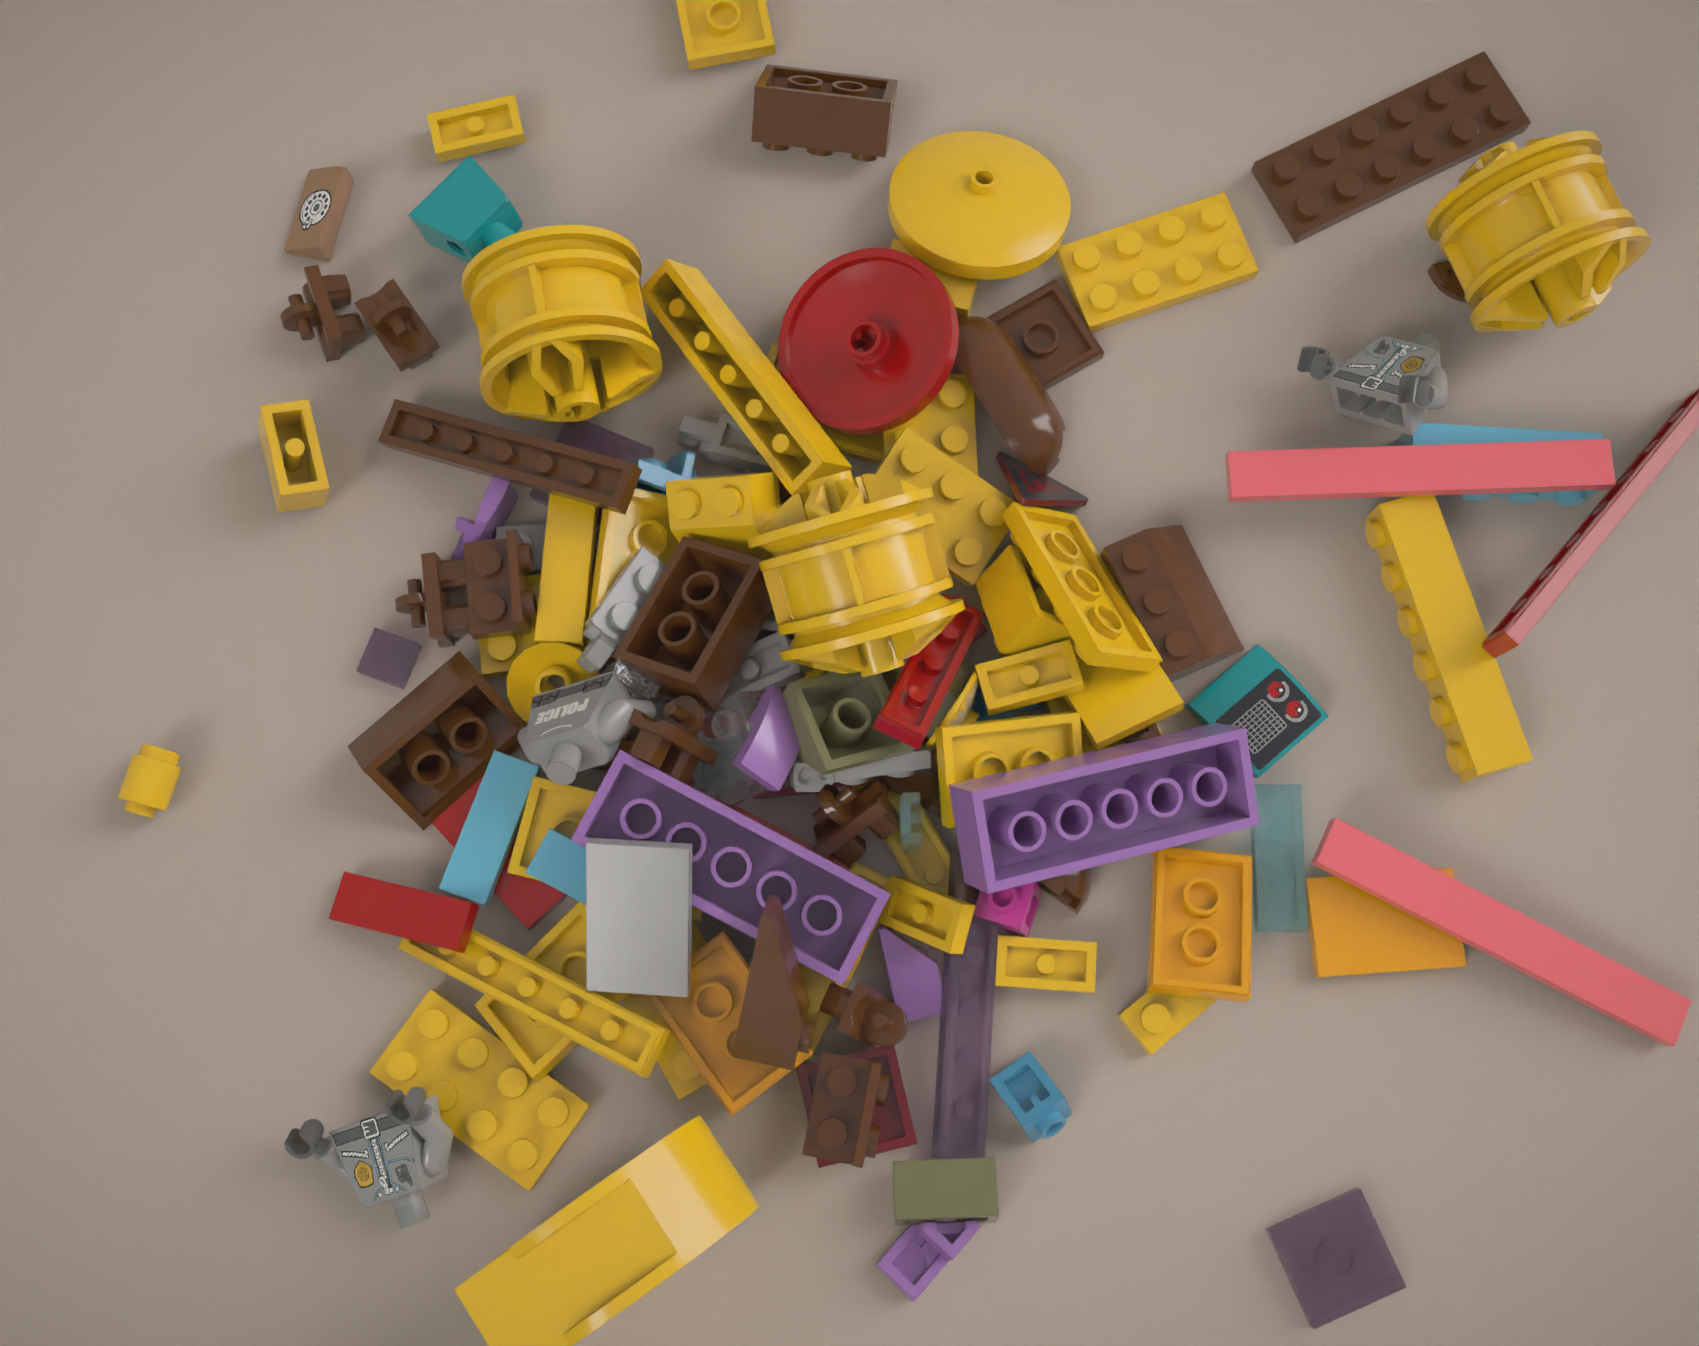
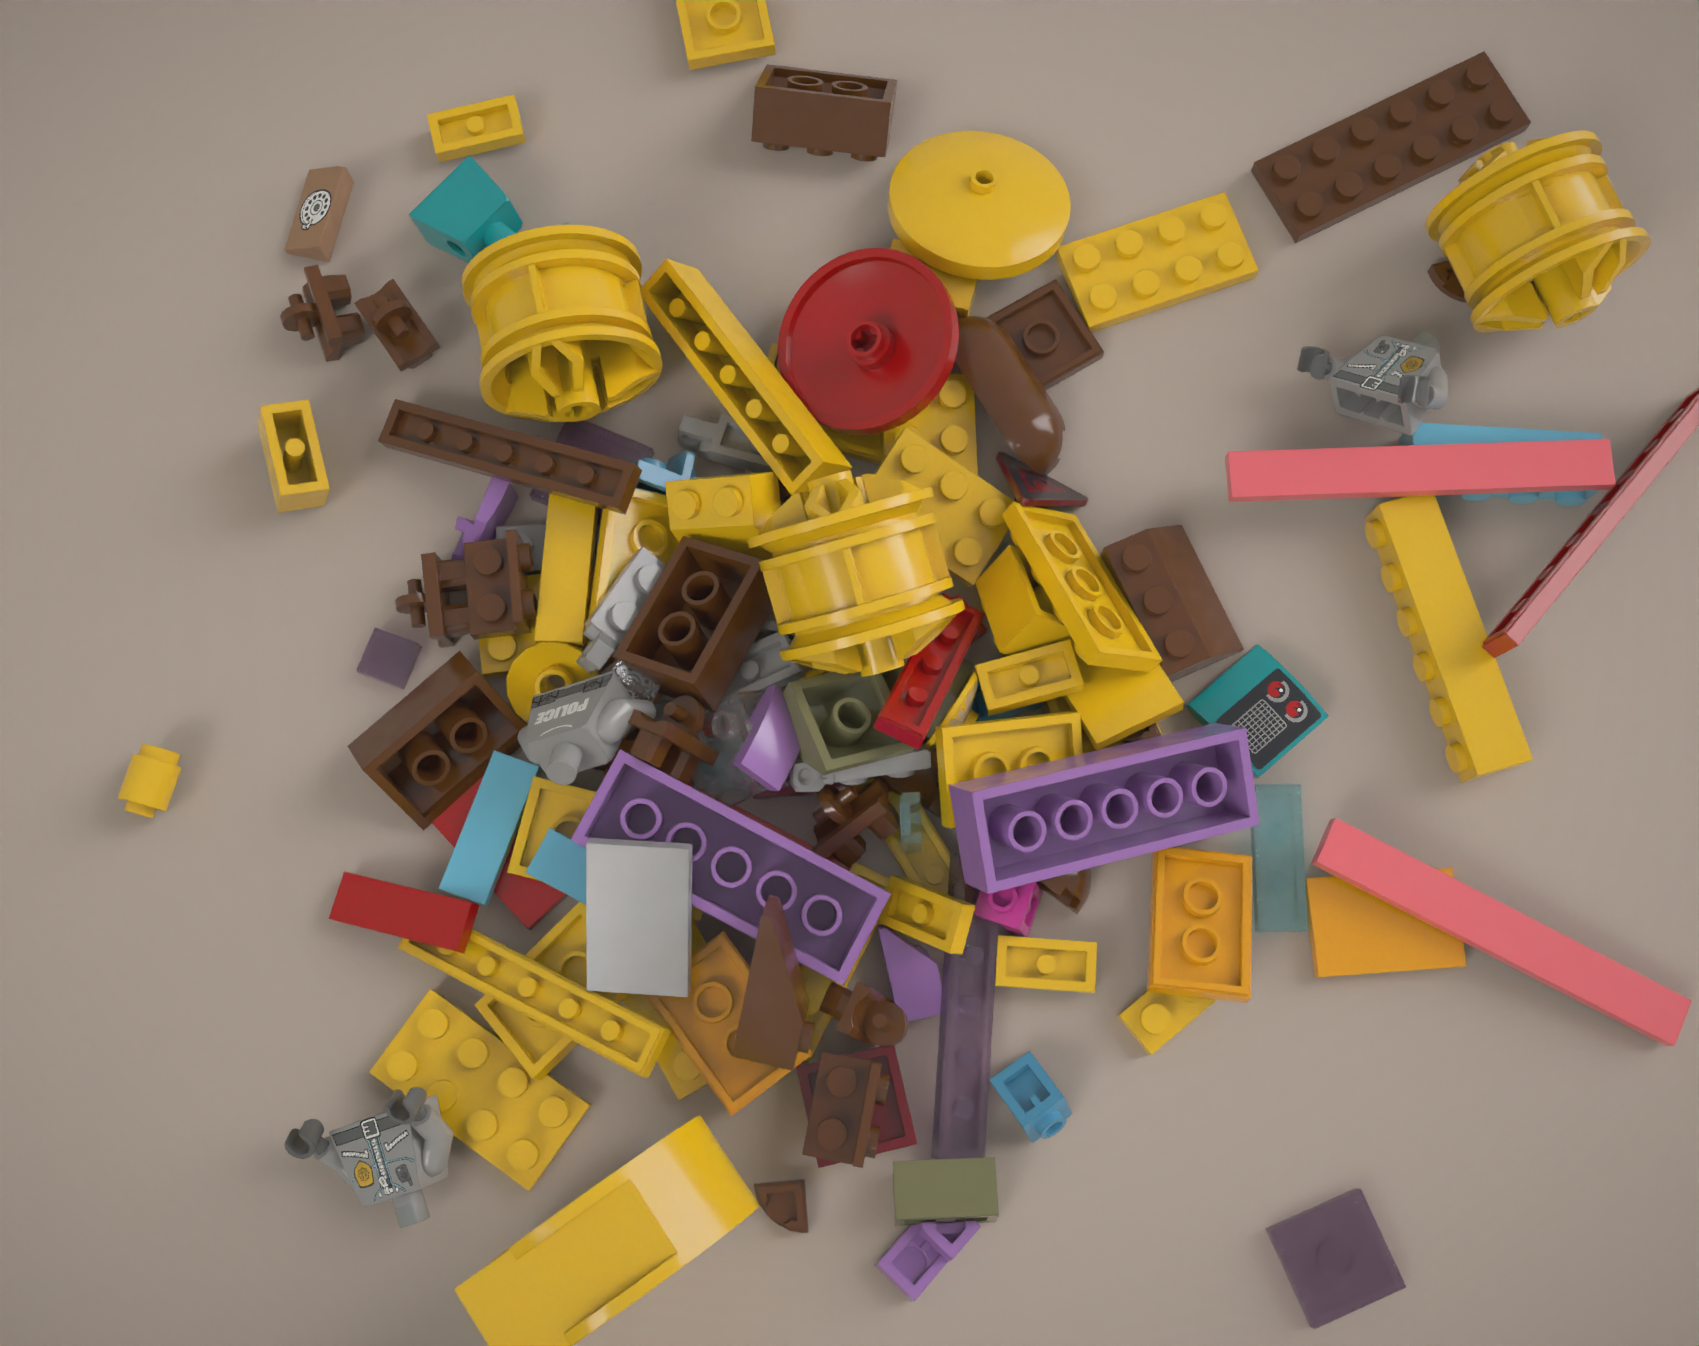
none -> reddish brown tile [754,1179,809,1233]

